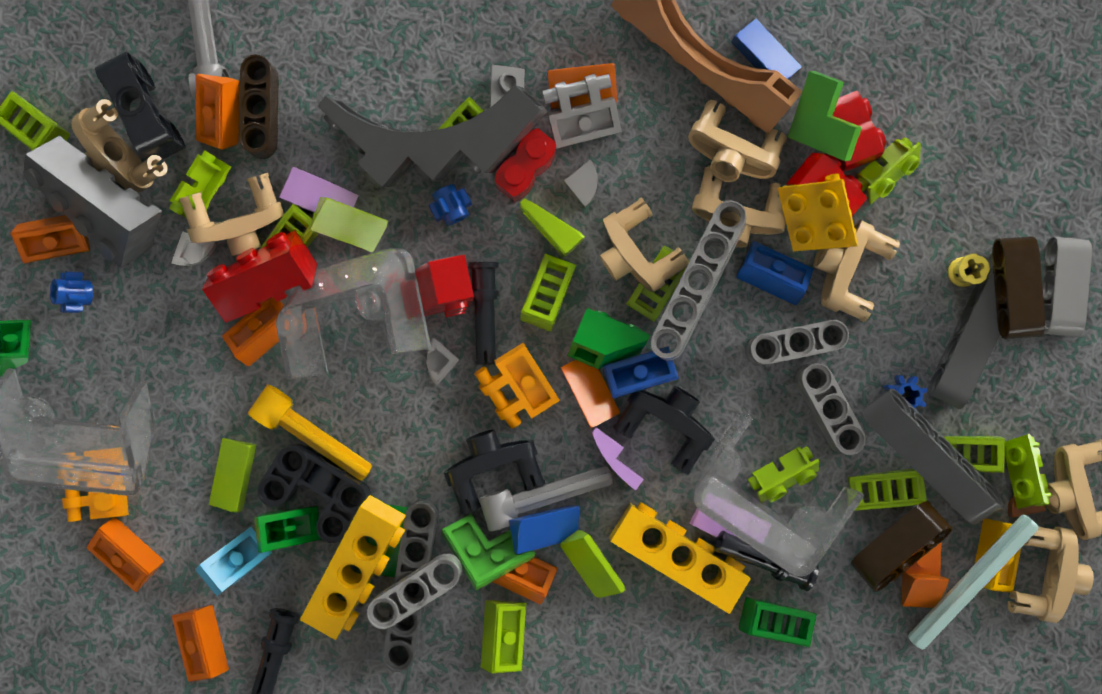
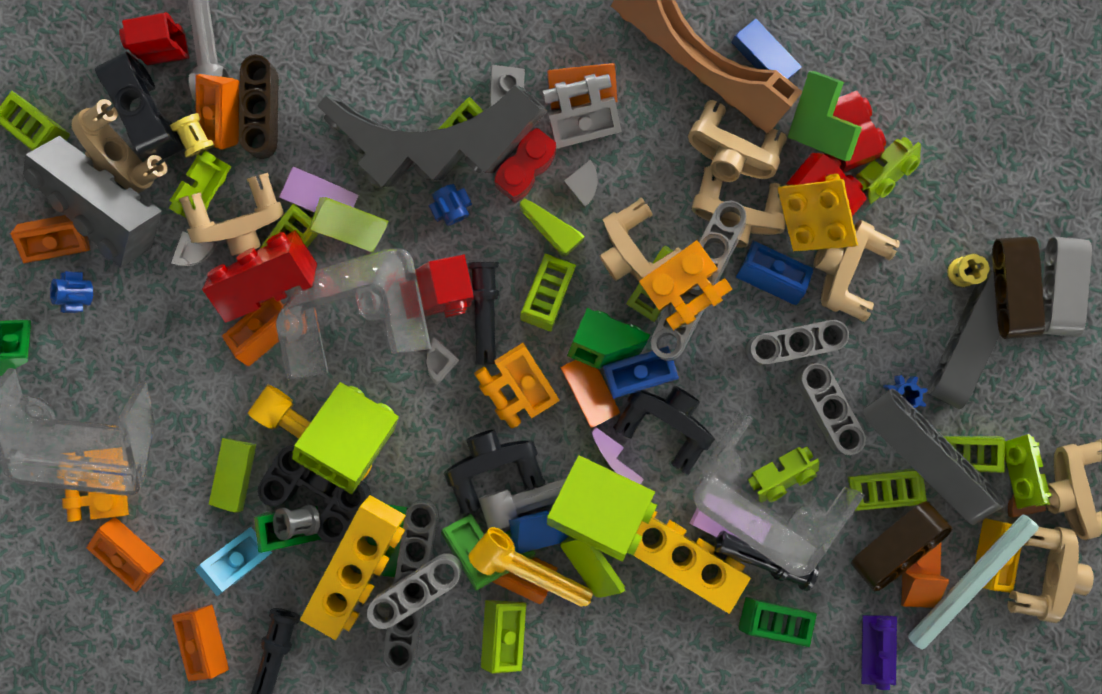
none -> red brick [119,12,190,66]
none -> light yellow bush [170,113,215,158]
none -> dark grey bush [273,504,320,540]
none -> lime brick [292,382,399,494]
none -> yellow axle [468,527,593,607]
none -> lime brick [547,455,657,562]
none -> light orange plate [639,240,732,331]
none -> dark purple hinge [861,615,897,690]

